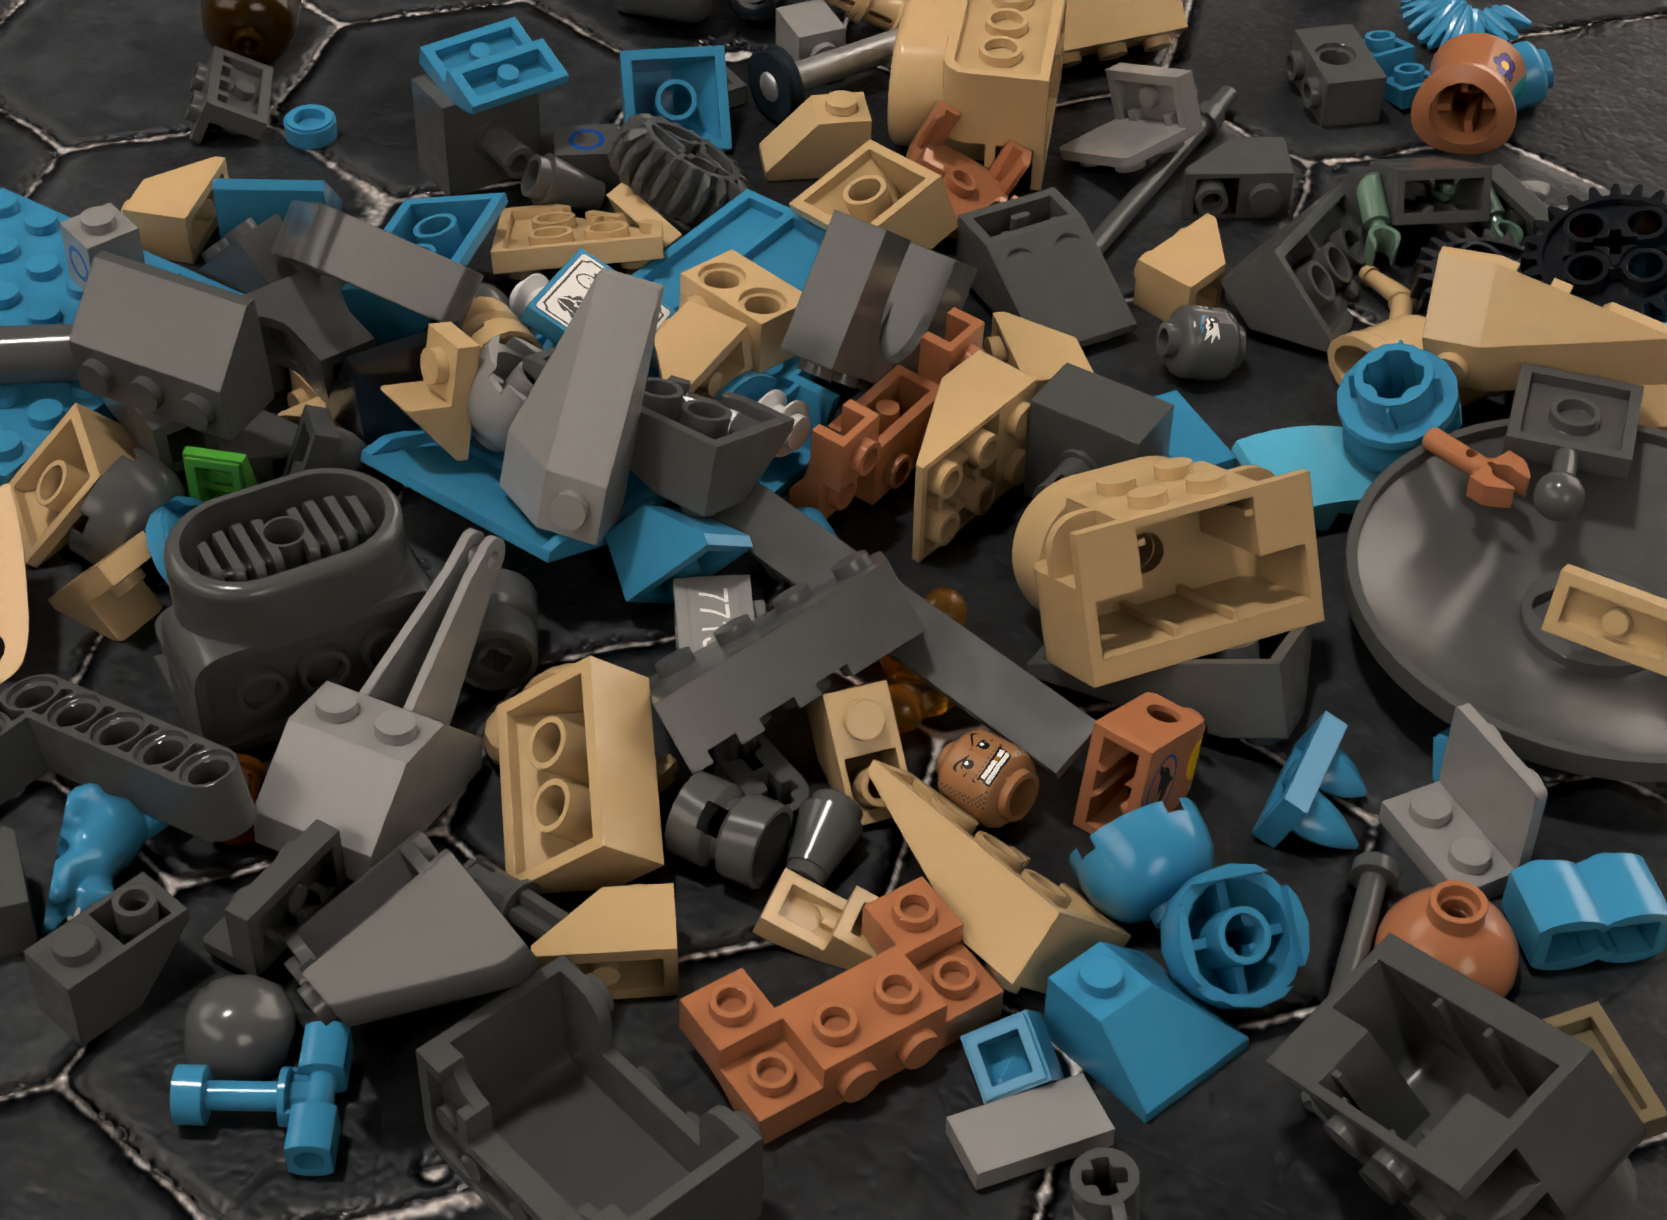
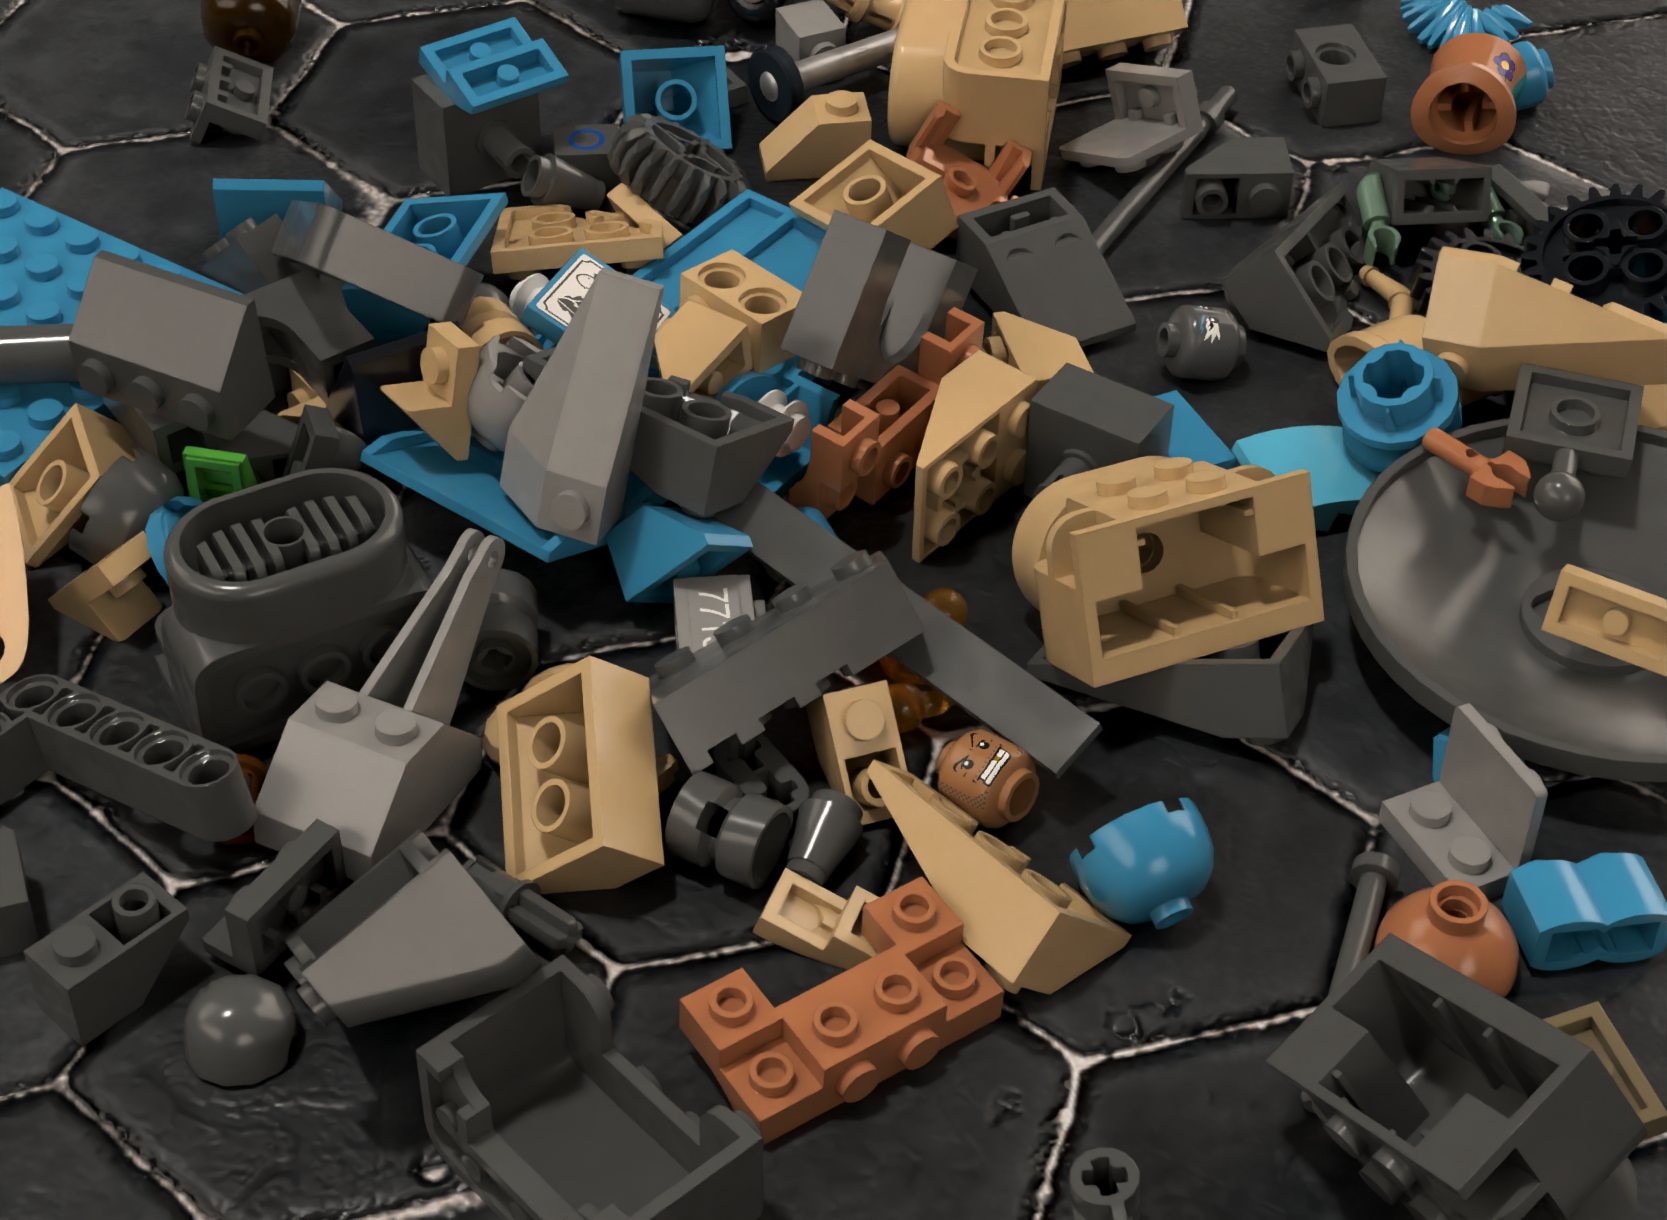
dark azure animal [42,783,169,935] -> none
light grey brick [59,202,145,291] -> none
tan slope [121,156,229,264] -> none
dark azure bar [170,1021,354,1176] -> none
dark azure tile [283,104,338,149] -> none
tan slope [531,883,679,999] -> none
light grey tile [945,1073,1115,1191] -> none
dark azure slope [960,1009,1064,1105] -> none
dark azure slope [1043,941,1250,1123] -> none
nougat torso [1073,692,1208,834] -> none
tan slope [1133,213,1226,322] -> none
dark azure cylinder [1160,863,1310,1010] -> none
dark azure tile [1251,711,1368,849] -> none
dark azure slope [1362,30,1430,110] -> none

